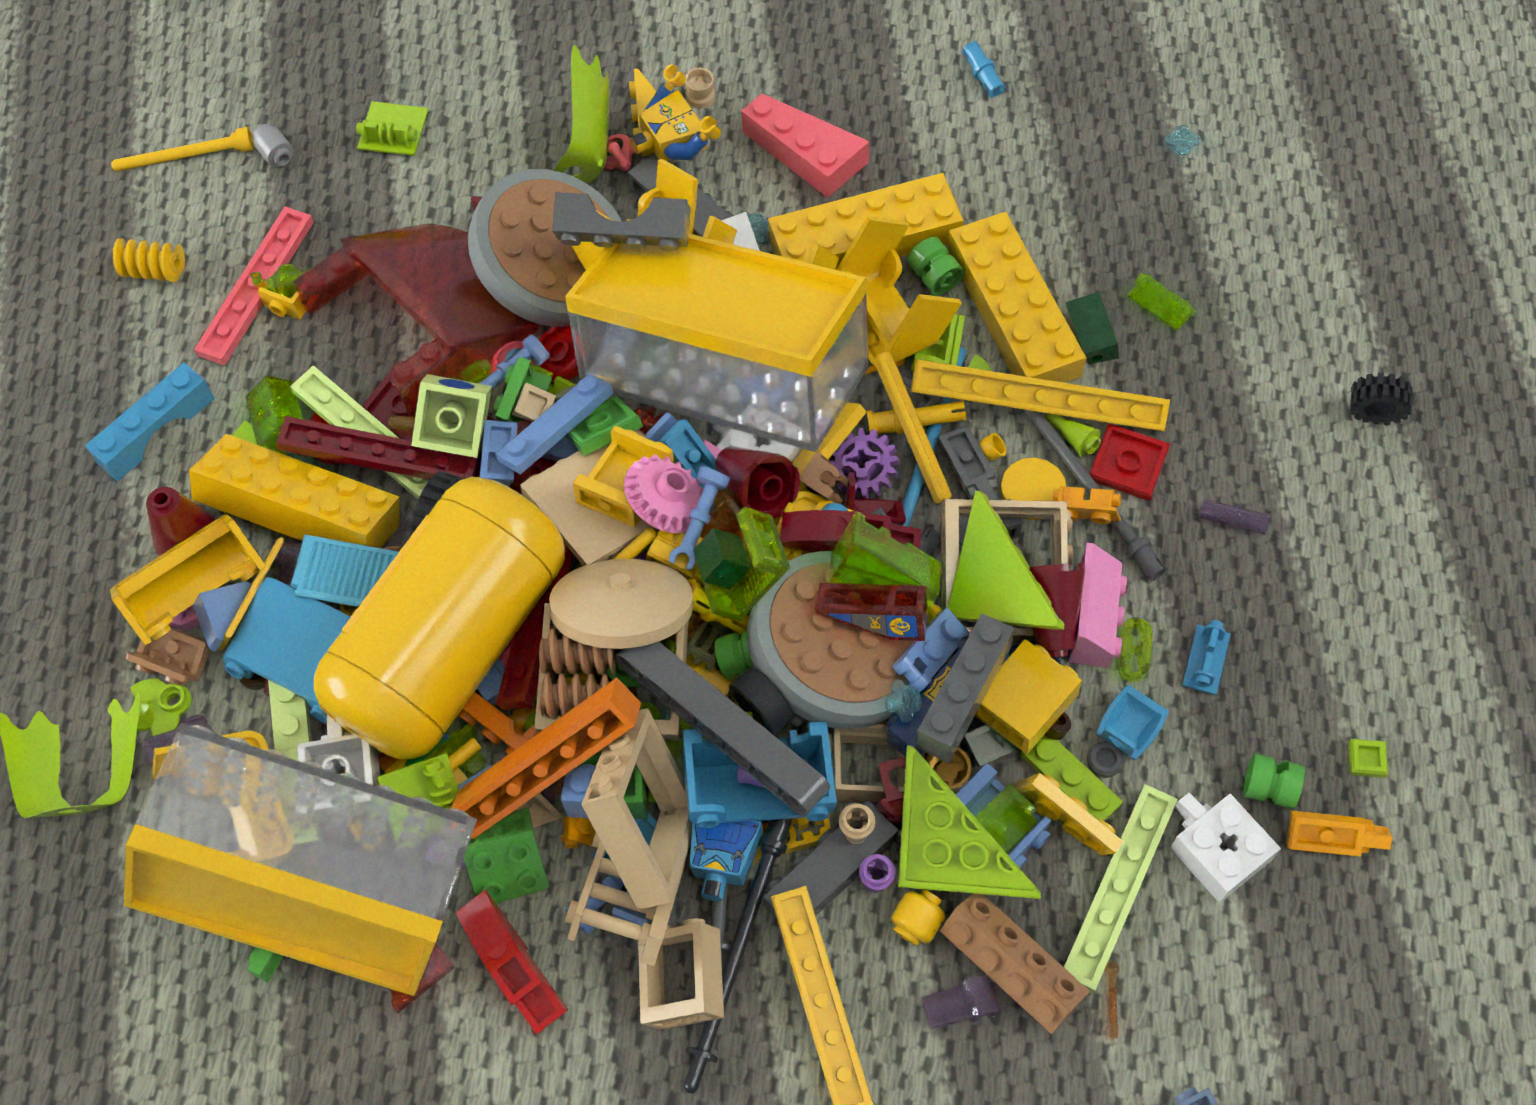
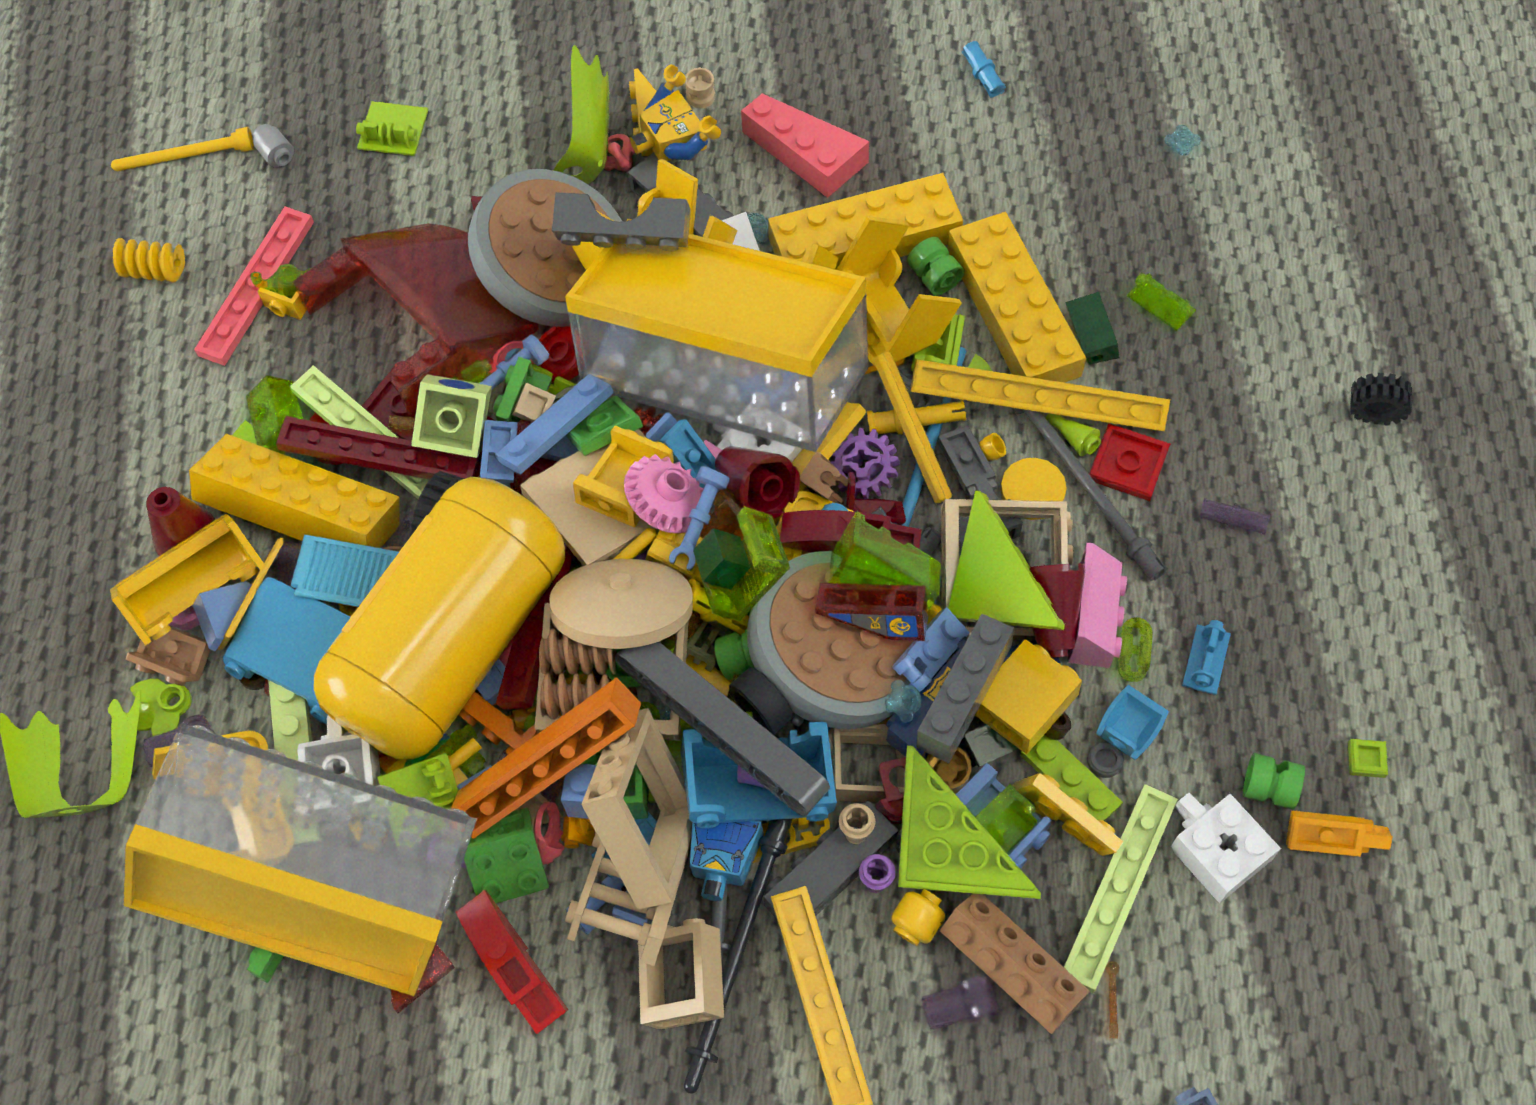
dark azure arch [85,362,215,482] -> none
light orange hinge [1053,486,1122,524] -> none
none -> coral piece [534,802,565,865]

